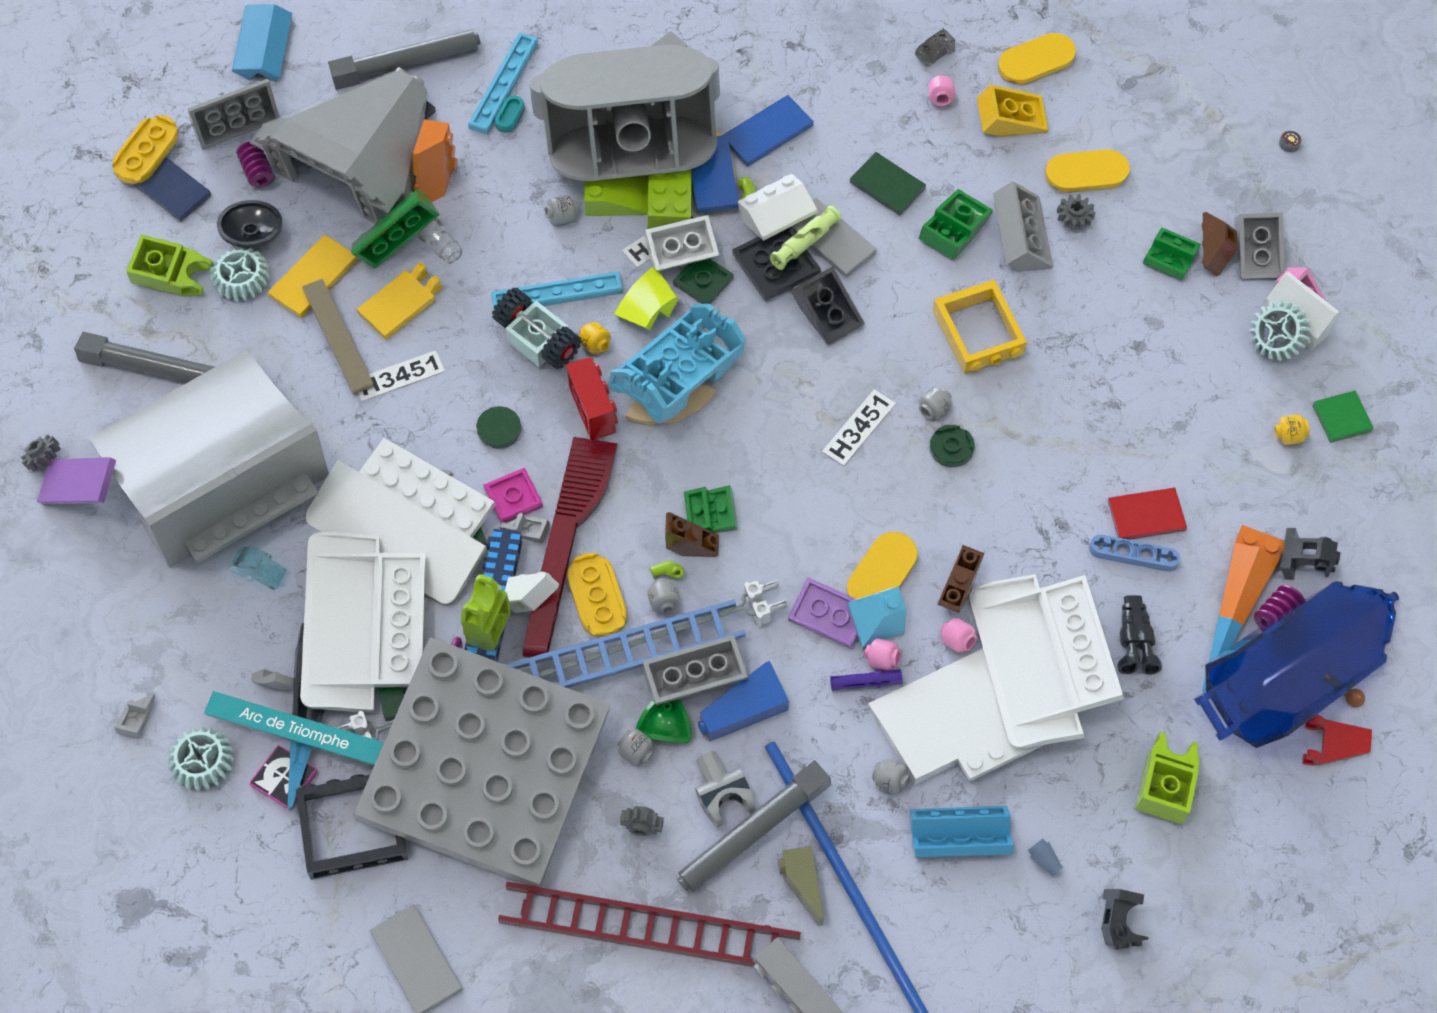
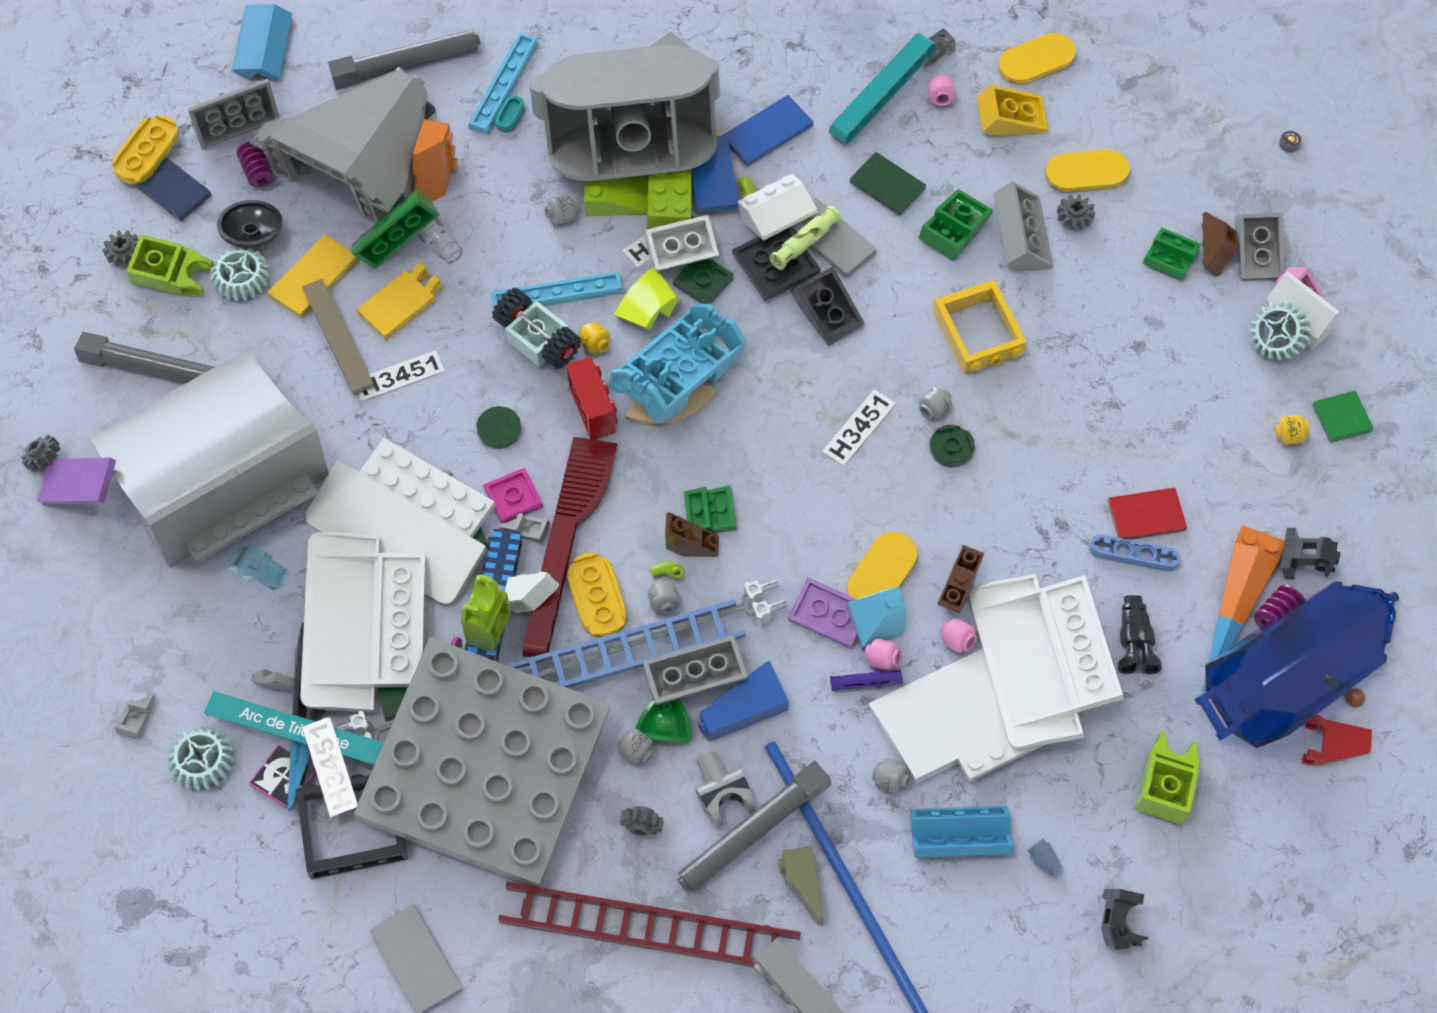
none -> dark grey gear [102,230,139,267]
none -> white sticker [302,717,357,817]
none -> teal beam [829,33,936,145]

